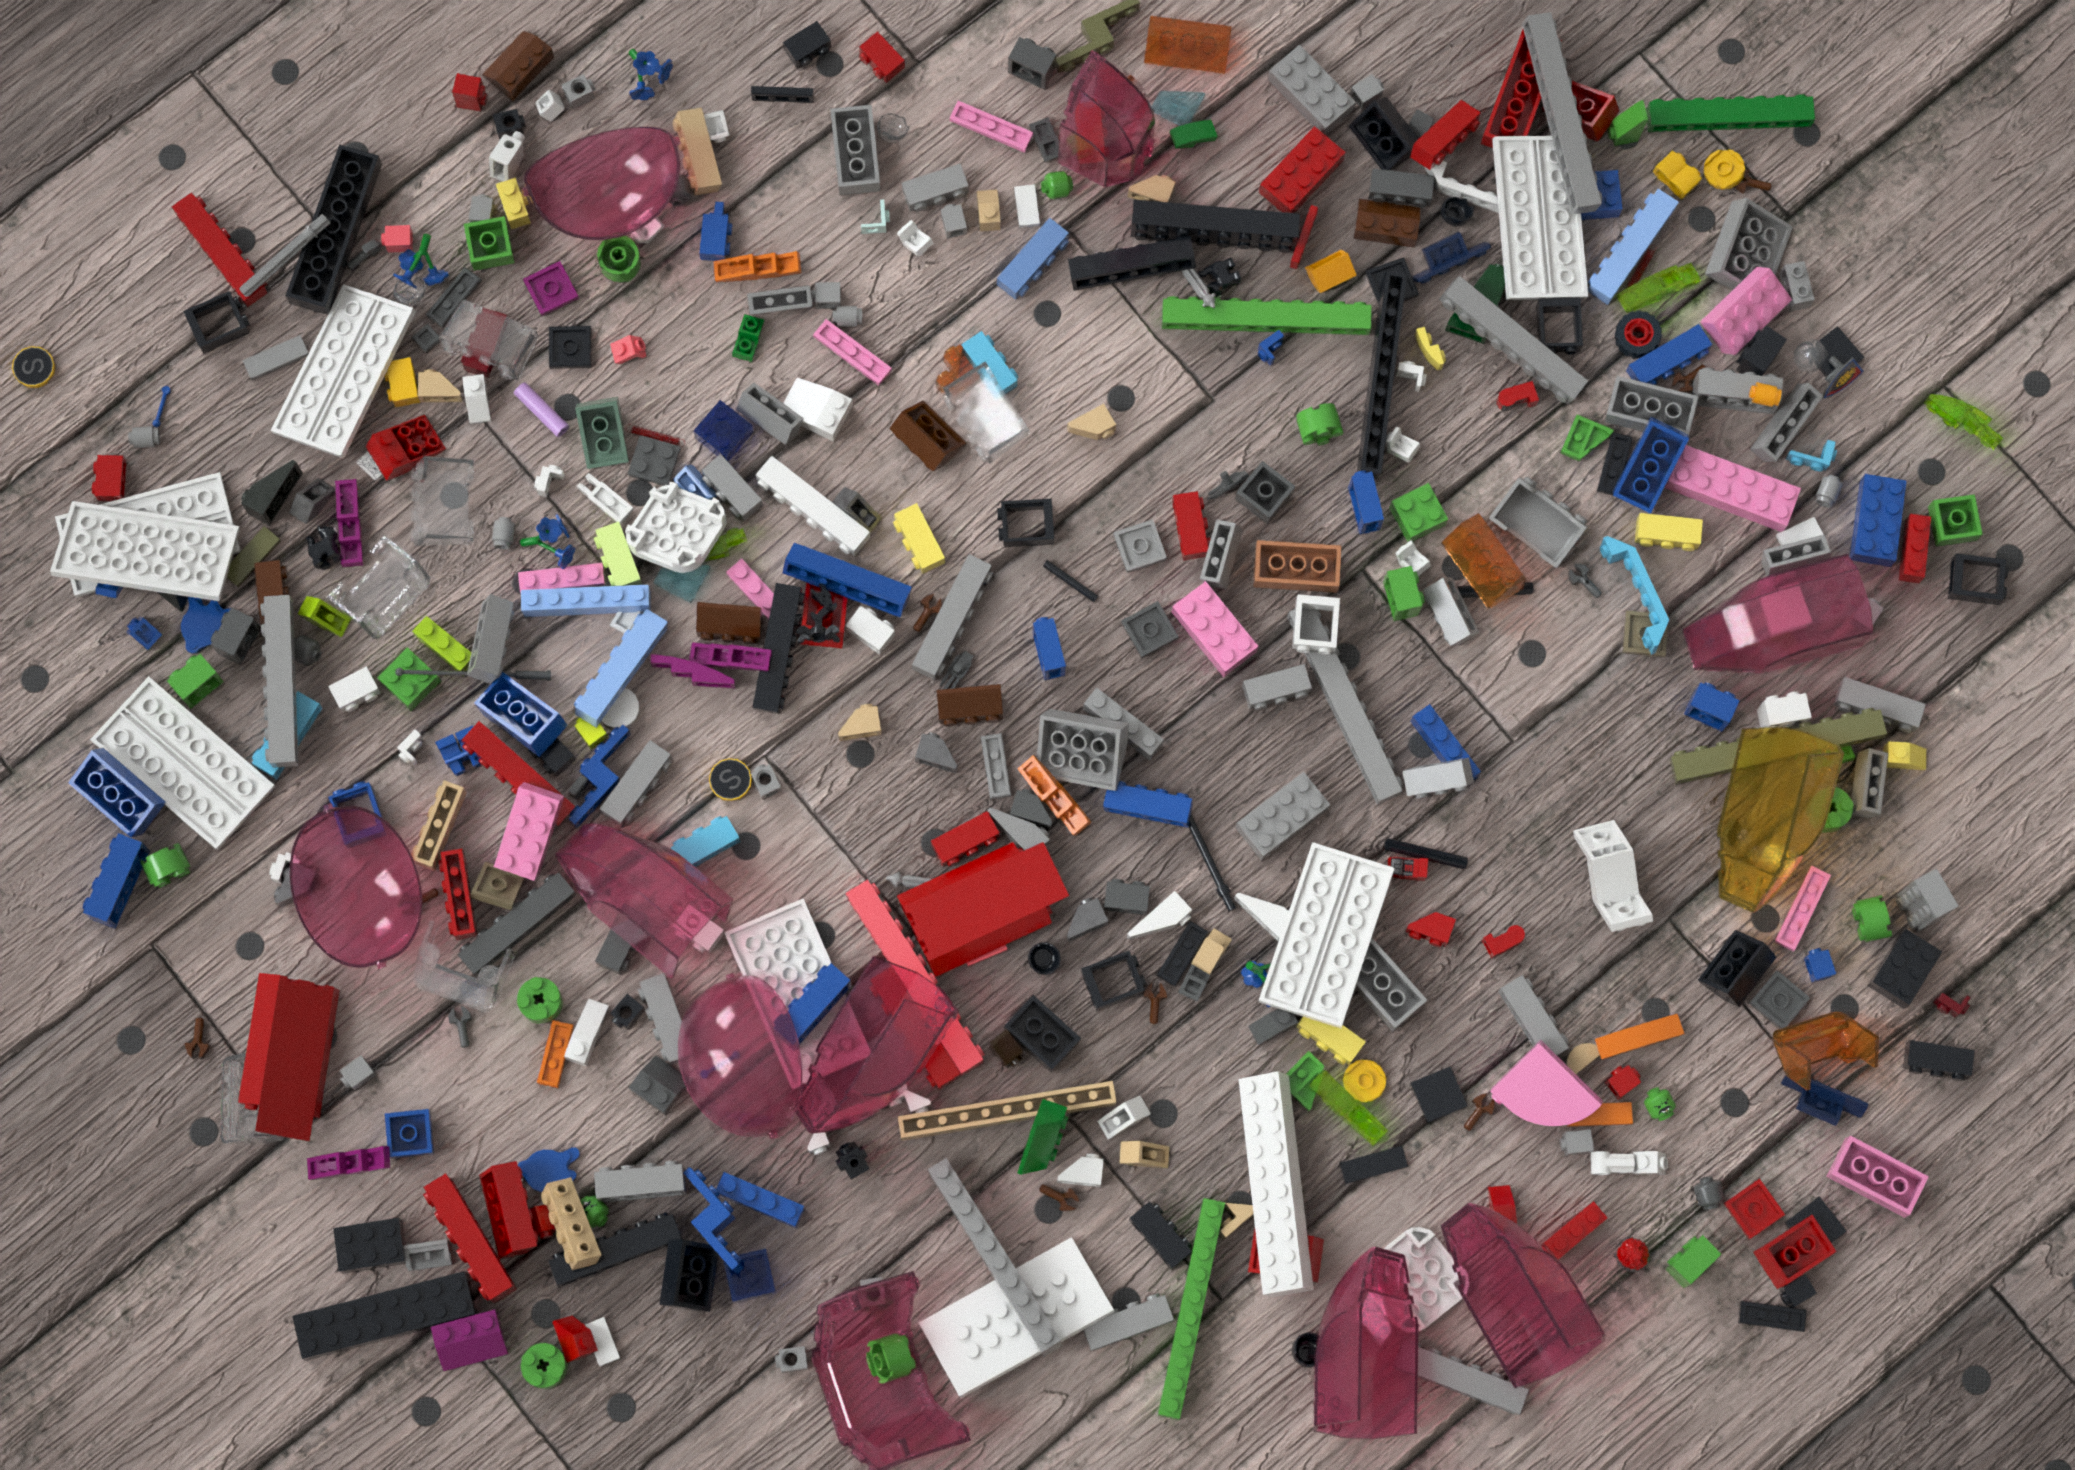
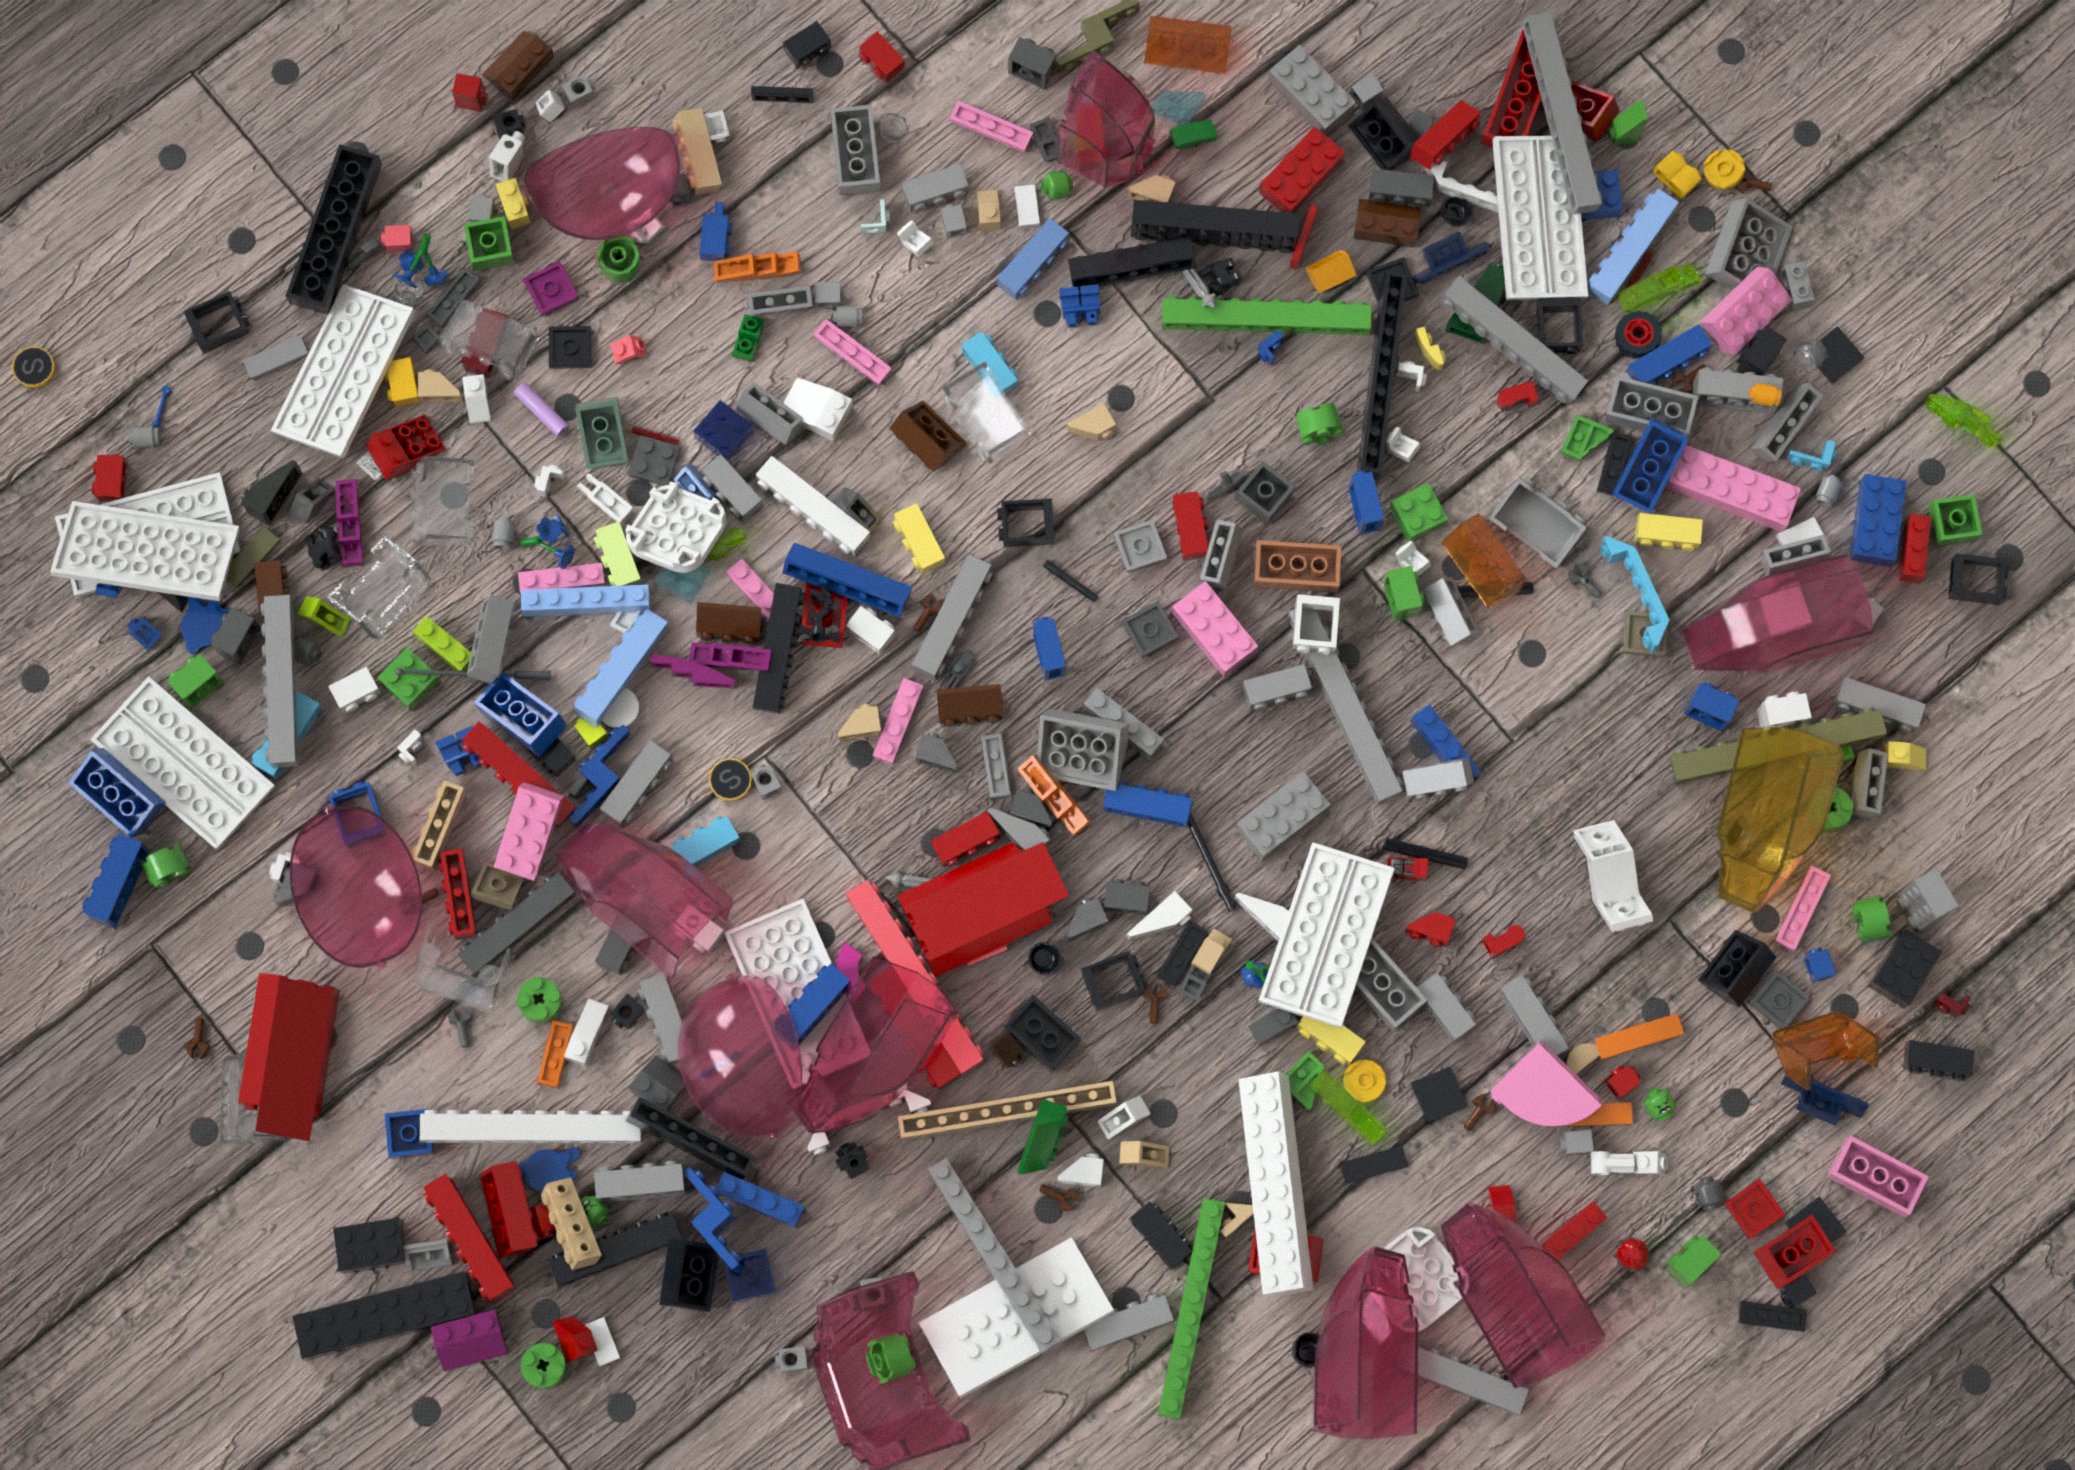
red brick [171,192,268,308] -> none
light grey axle [239,214,330,297] -> none
magenta slope [307,1146,391,1180] -> none
light grey brick [340,1055,376,1091] -> none
blue plant [628,49,673,100] -> none
clear orange slope [936,344,963,393] -> none
green brick [1646,94,1815,132] -> none
shield [1822,356,1864,399] -> none
none -> white brick [419,1110,641,1144]
none -> black brick [625,1097,756,1180]
none -> dark pink tile [836,942,866,1003]
none -> bright pink plate [873,678,923,765]
none -> blue hips [1059,284,1100,328]
none -> light grey brick [1416,973,1476,1042]

